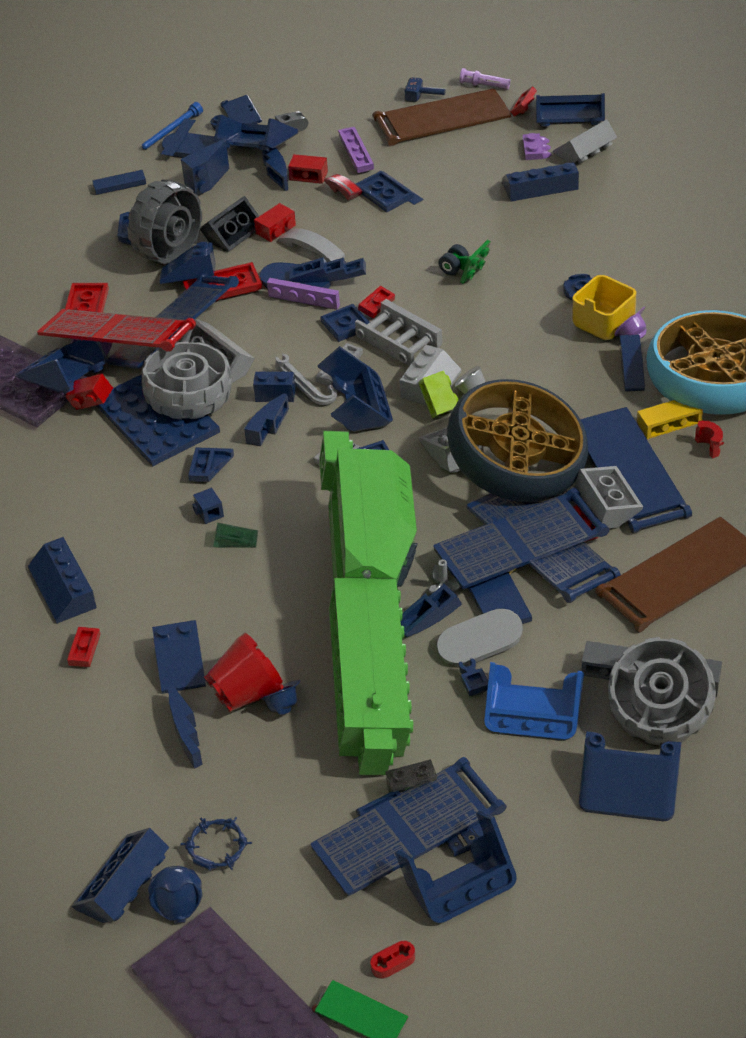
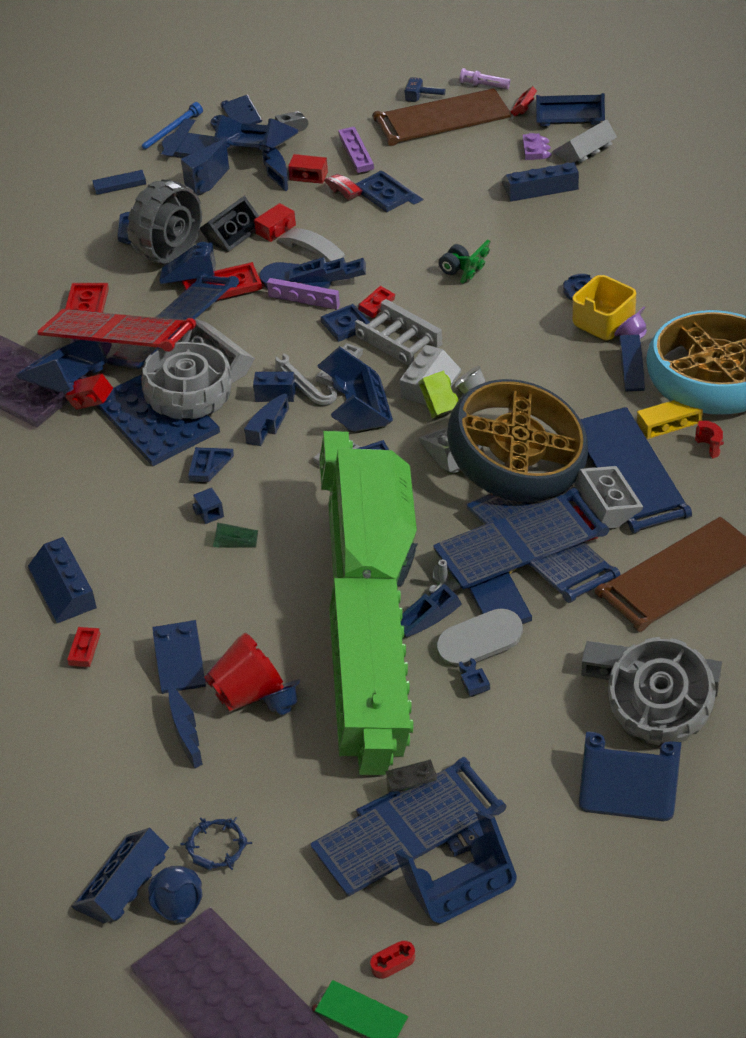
blue windscreen [484,662,584,739] -> none

